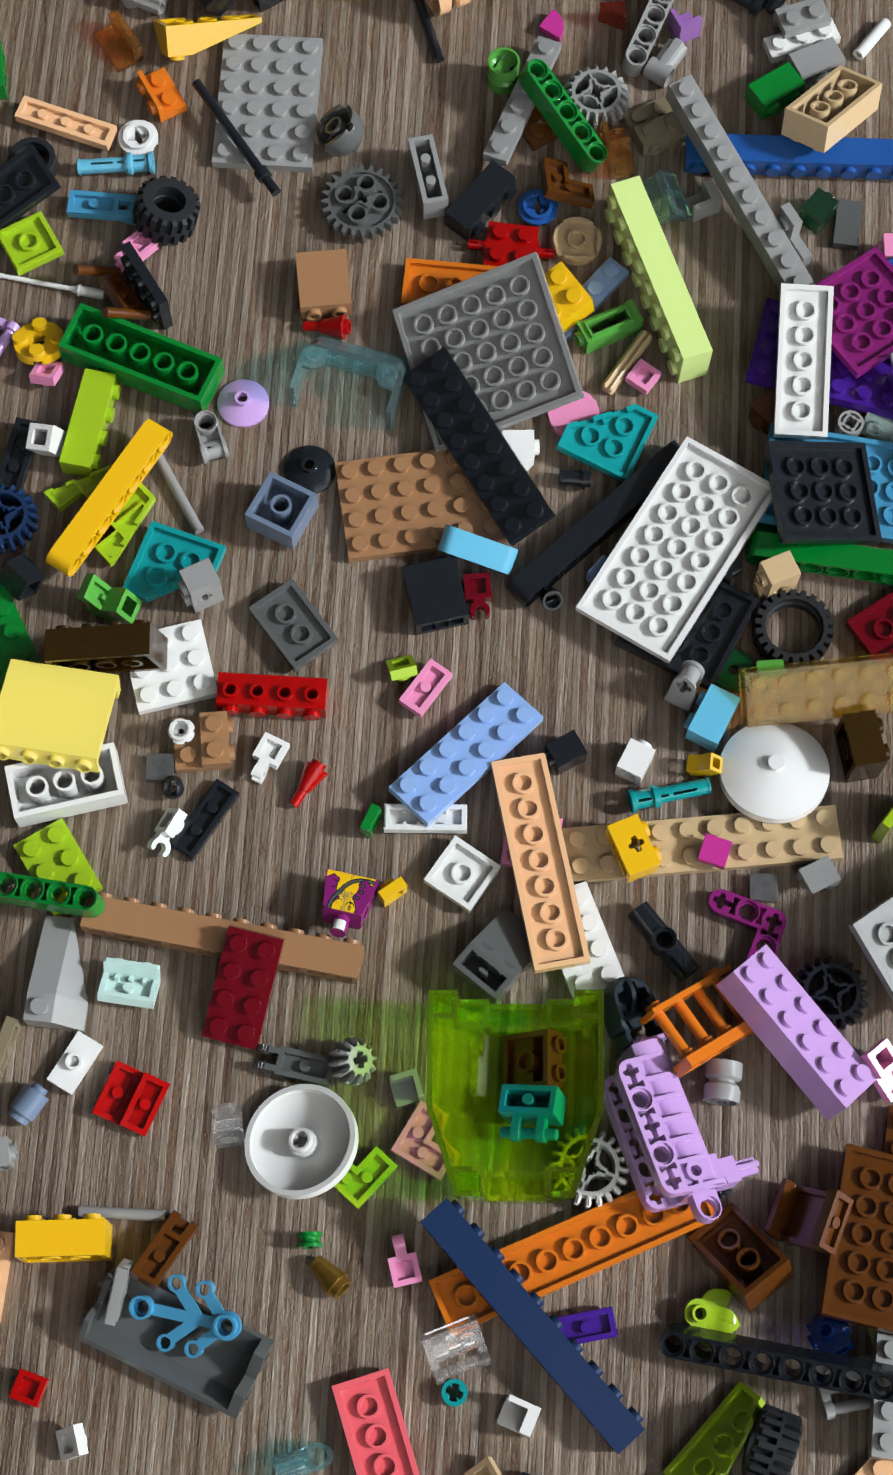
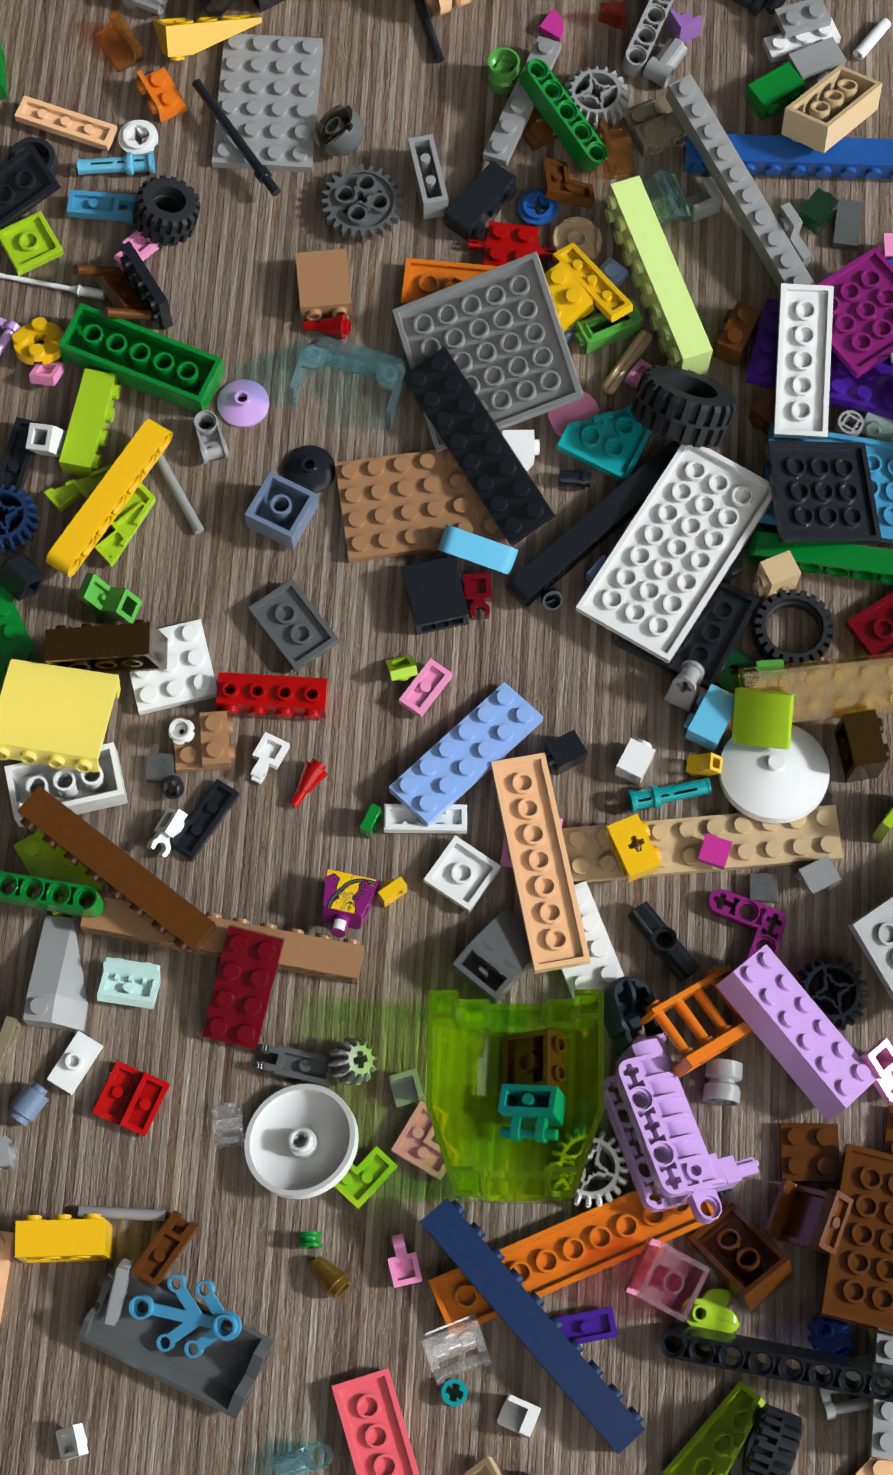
red plate [9,1368,50,1408] -> none
teal plate [122,521,227,603] -> none
light grey brick [177,557,224,613] -> none
none -> reddish brown brick [17,785,217,954]
none -> yellow plate [552,242,633,323]
none -> clear pink brick [623,1237,711,1323]
none -> black tyre [631,365,737,448]
none -> reddish brown brick [713,301,761,367]
none -> lime slope [732,687,794,749]
none -> reddish brown plate [779,1123,840,1183]

